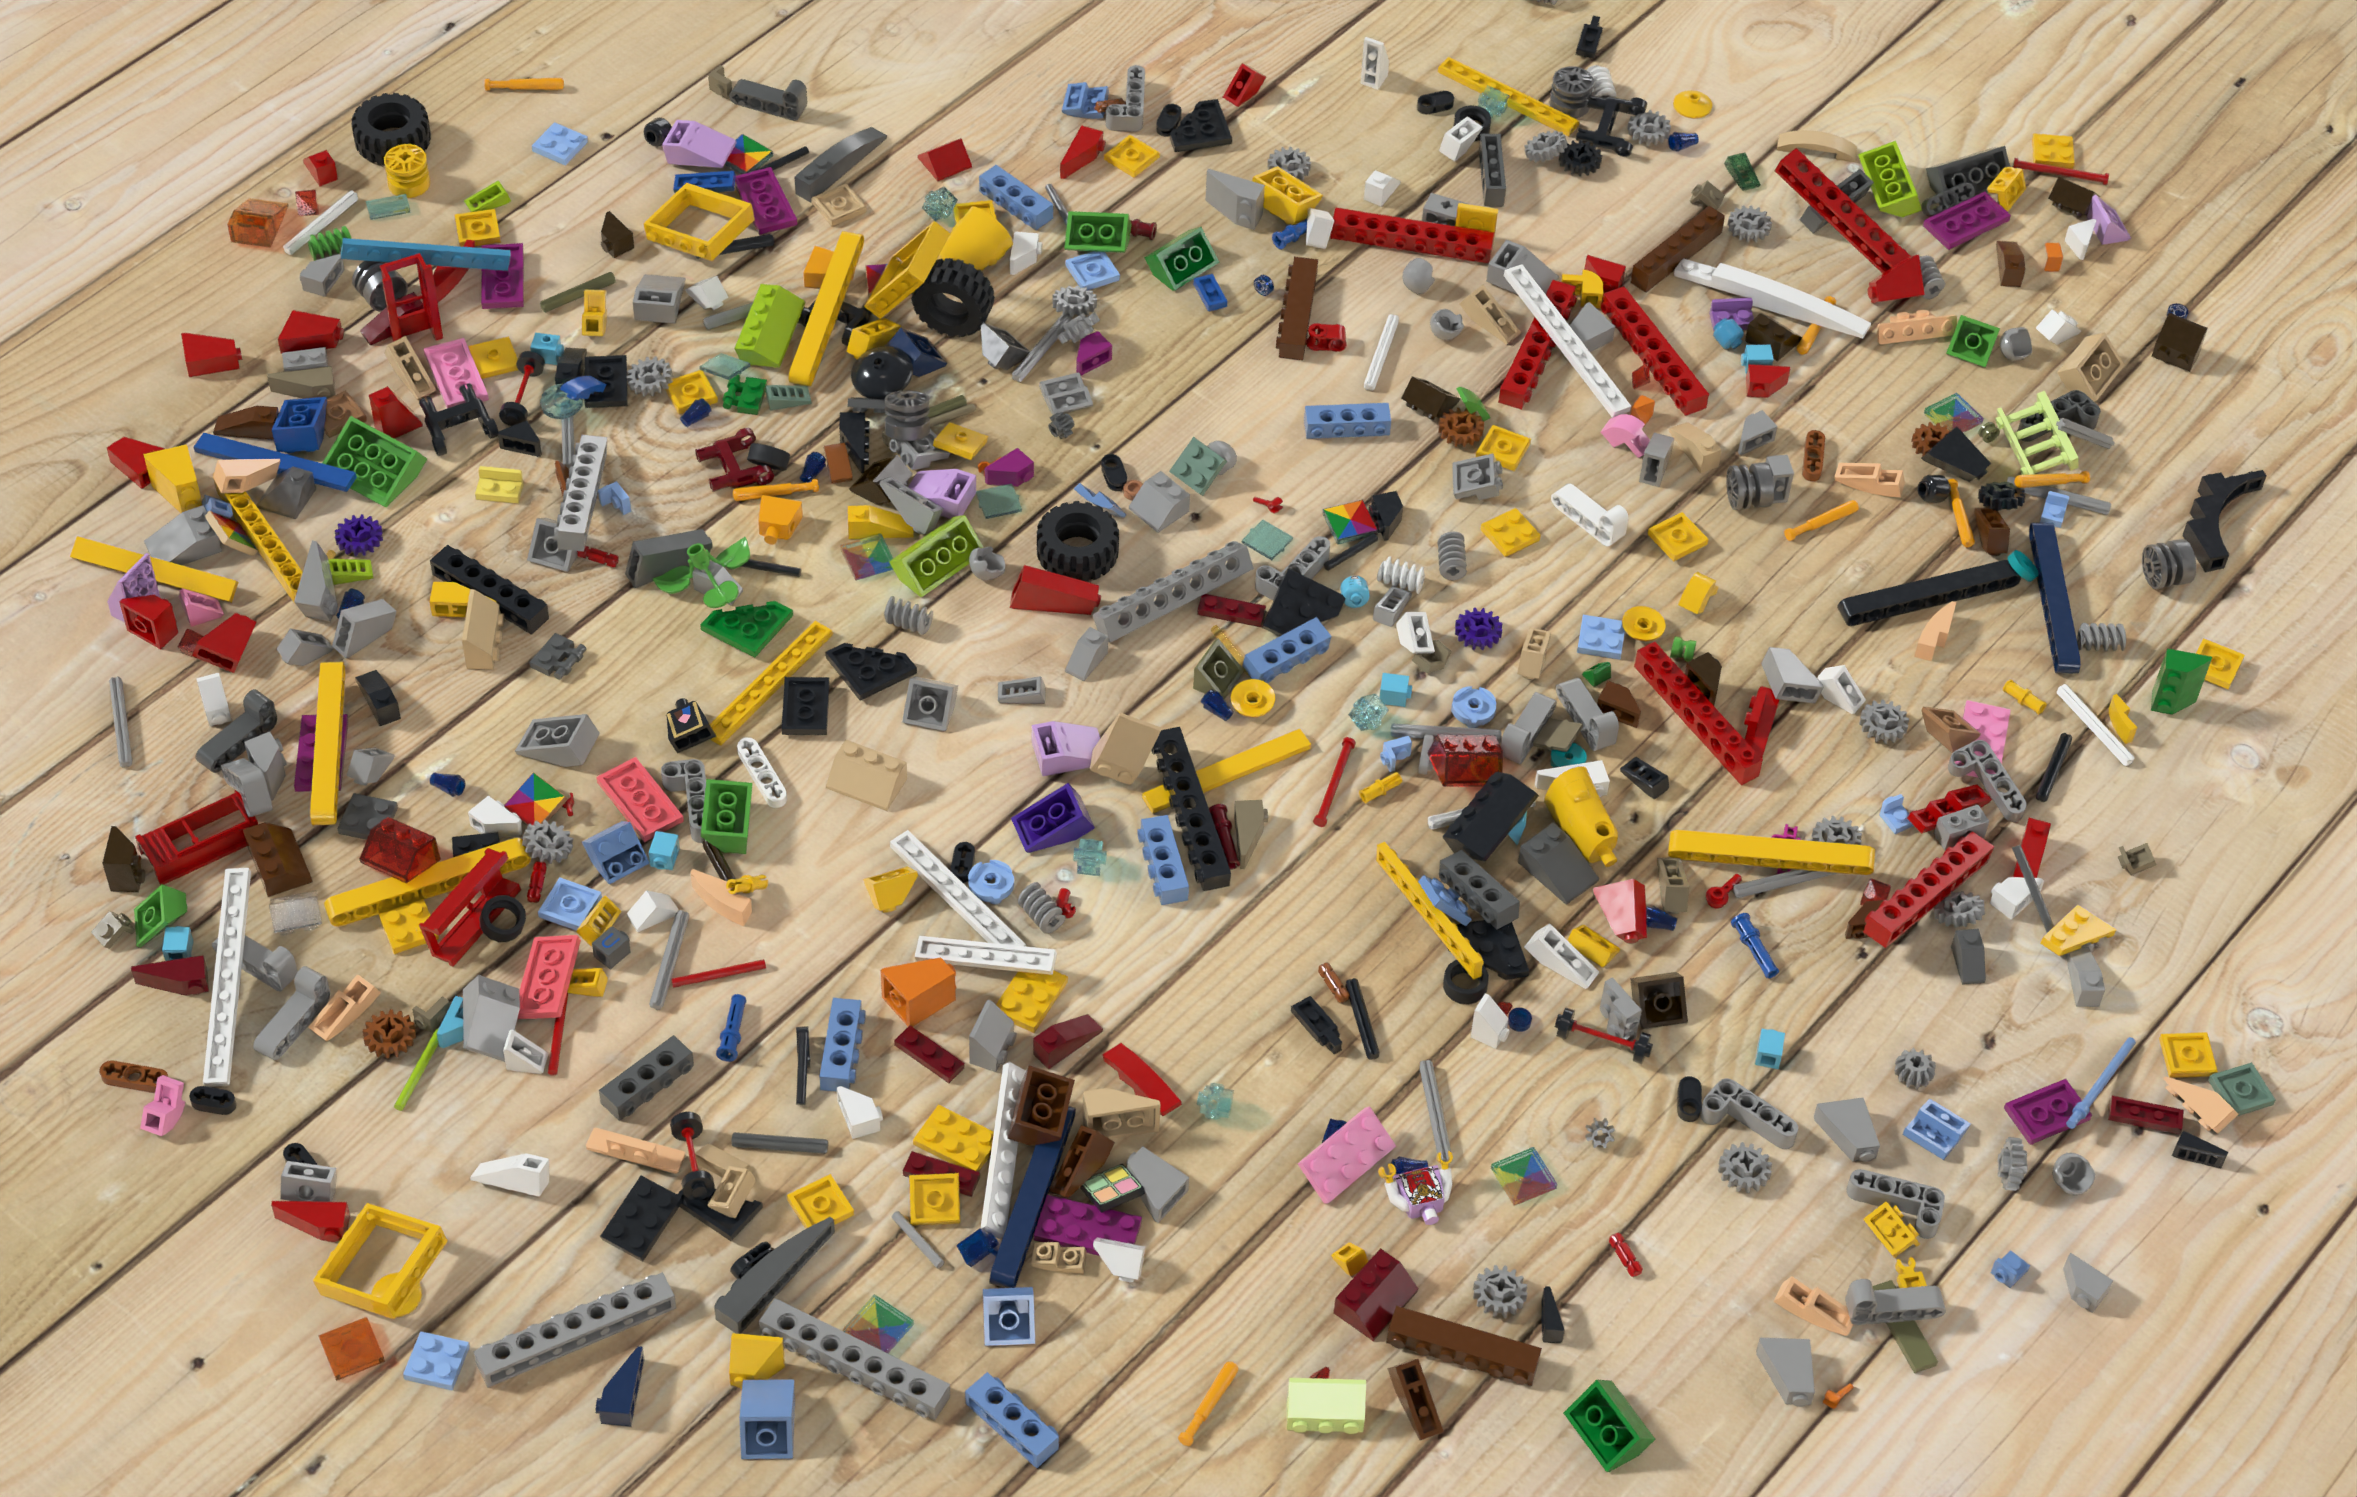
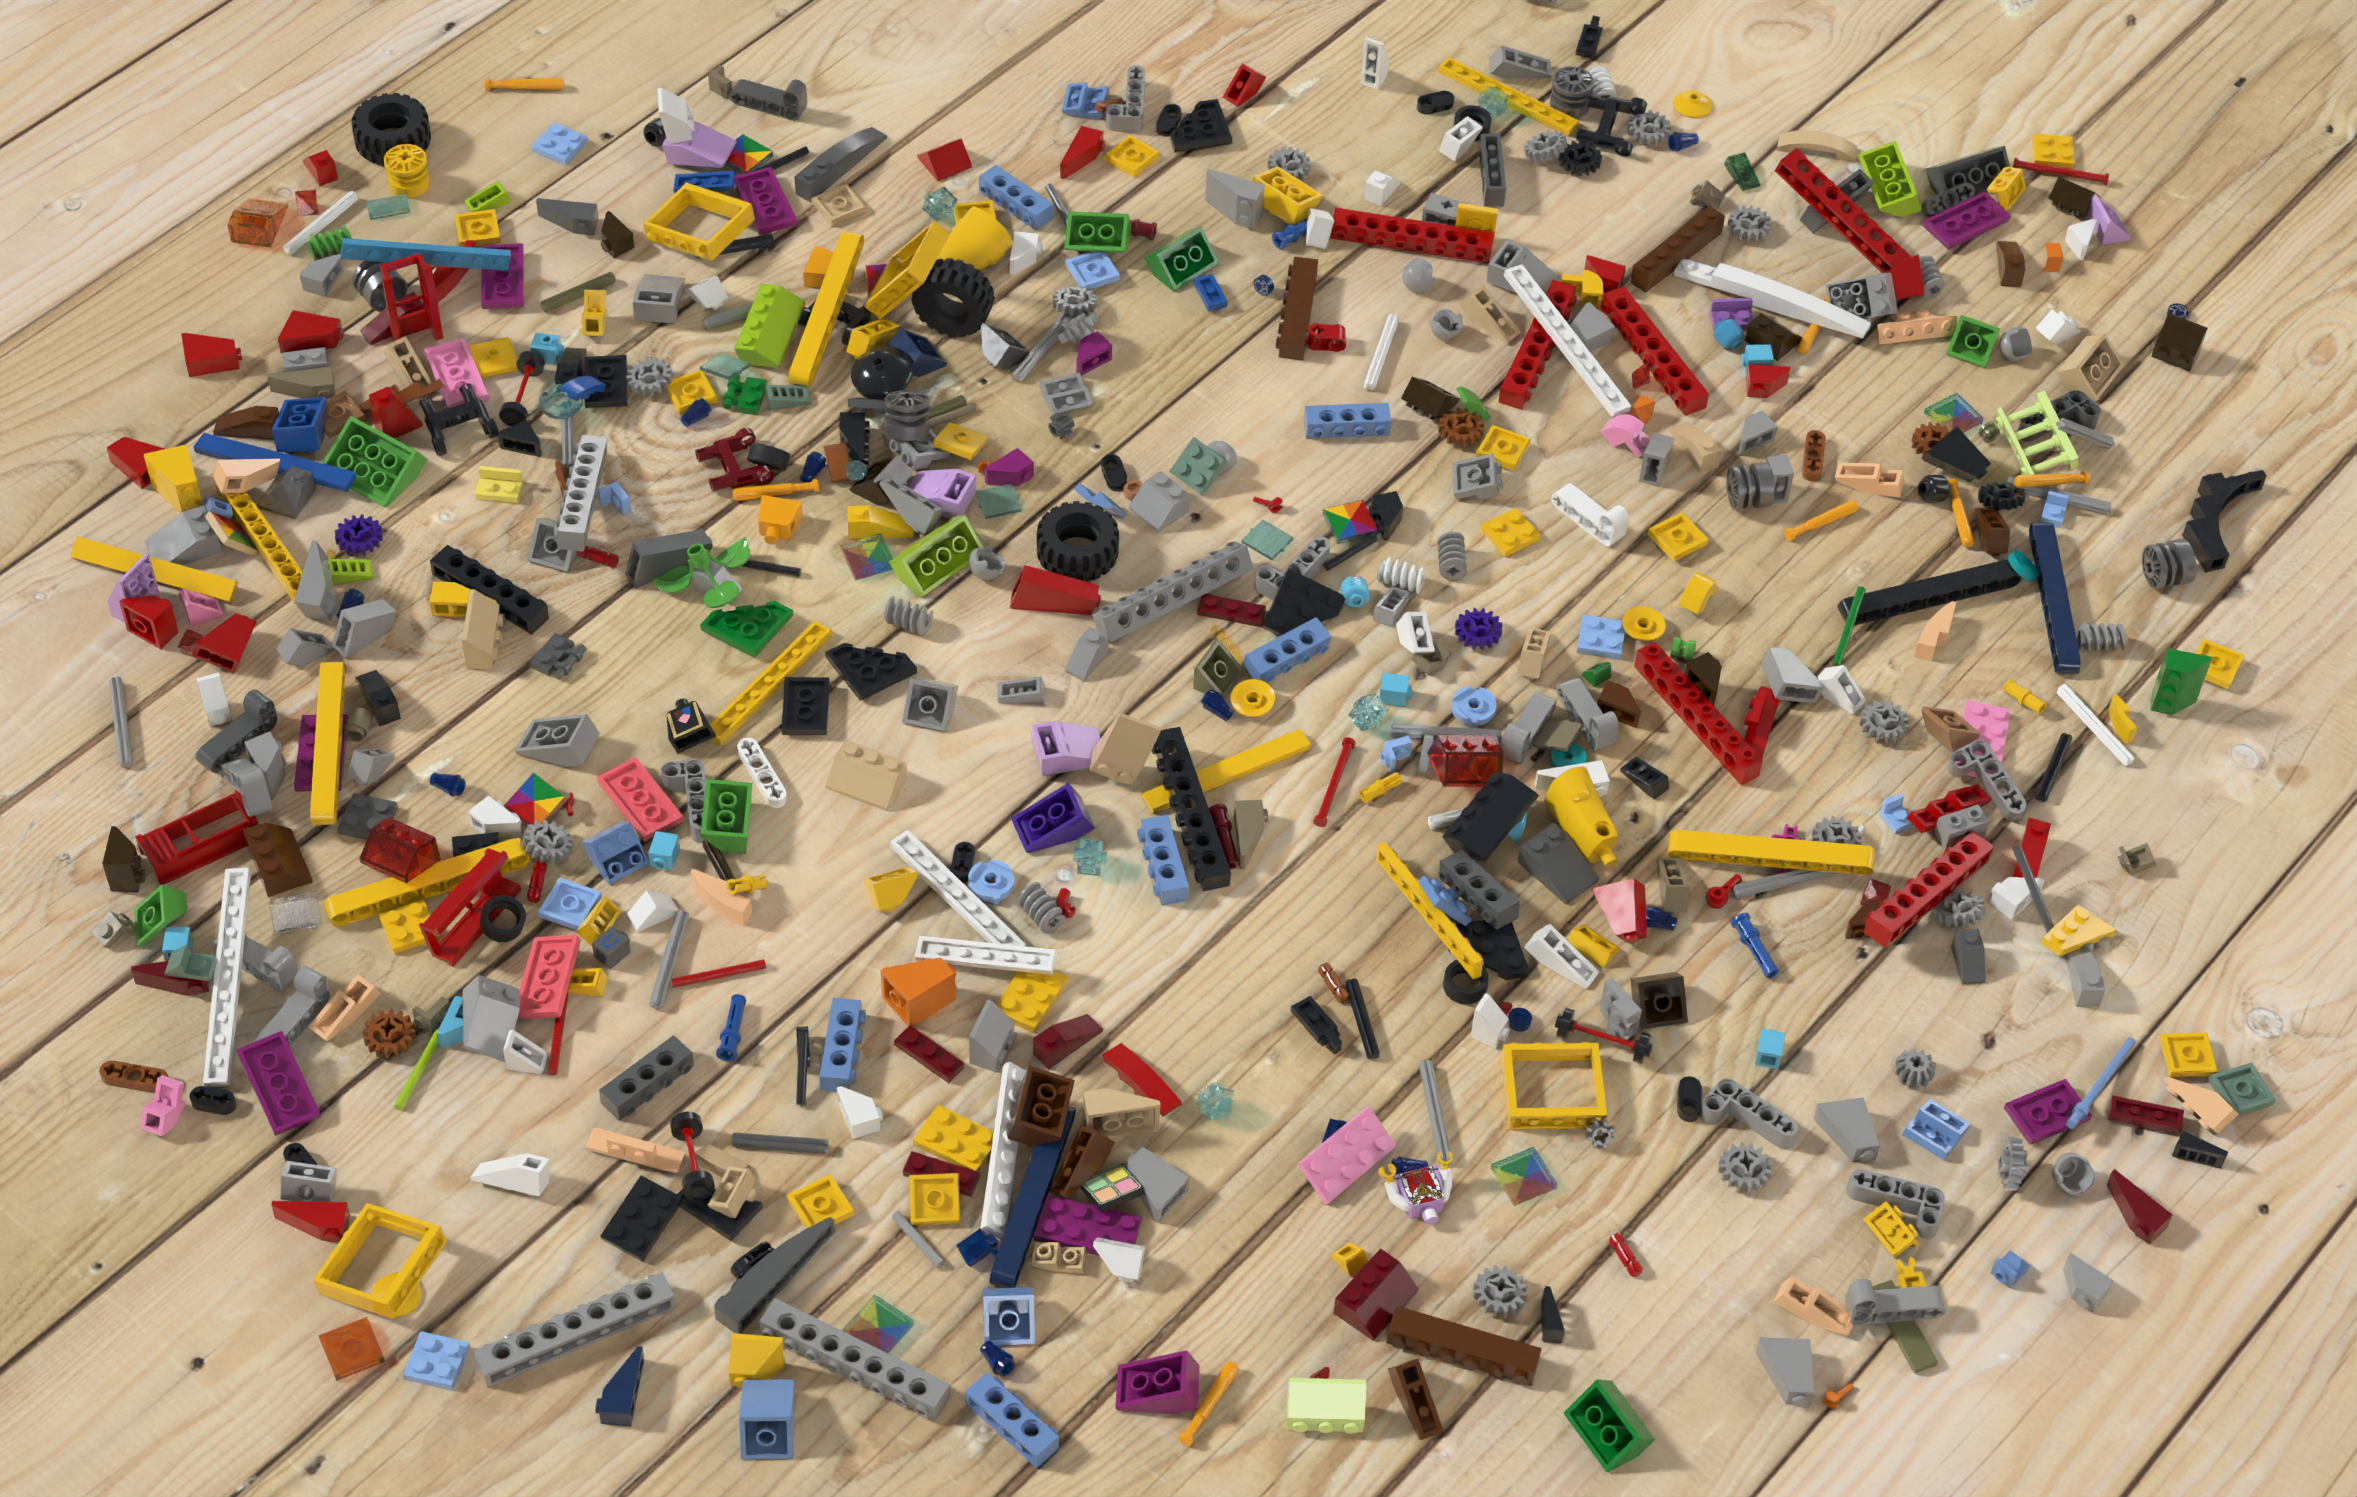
none -> sand green slope [165,945,218,981]
none -> magenta plate [236,1031,321,1136]
none -> dark tan brick [345,707,373,741]
none -> dark orange slope [358,378,447,410]
none -> dark grey slope [536,198,599,235]
none -> white slope [657,88,695,144]
none -> clear light blue plate [846,460,867,481]
none -> clear blue cone [980,1341,1015,1377]
none -> magenta slope [1115,1350,1200,1414]
none -> light grey slope [1489,46,1552,79]
none -> yellow window [1501,1042,1607,1130]
none -> light grey slope [1826,273,1898,319]
none -> green bar [1832,586,1866,666]
none -> dark red slope [2107,1169,2173,1245]

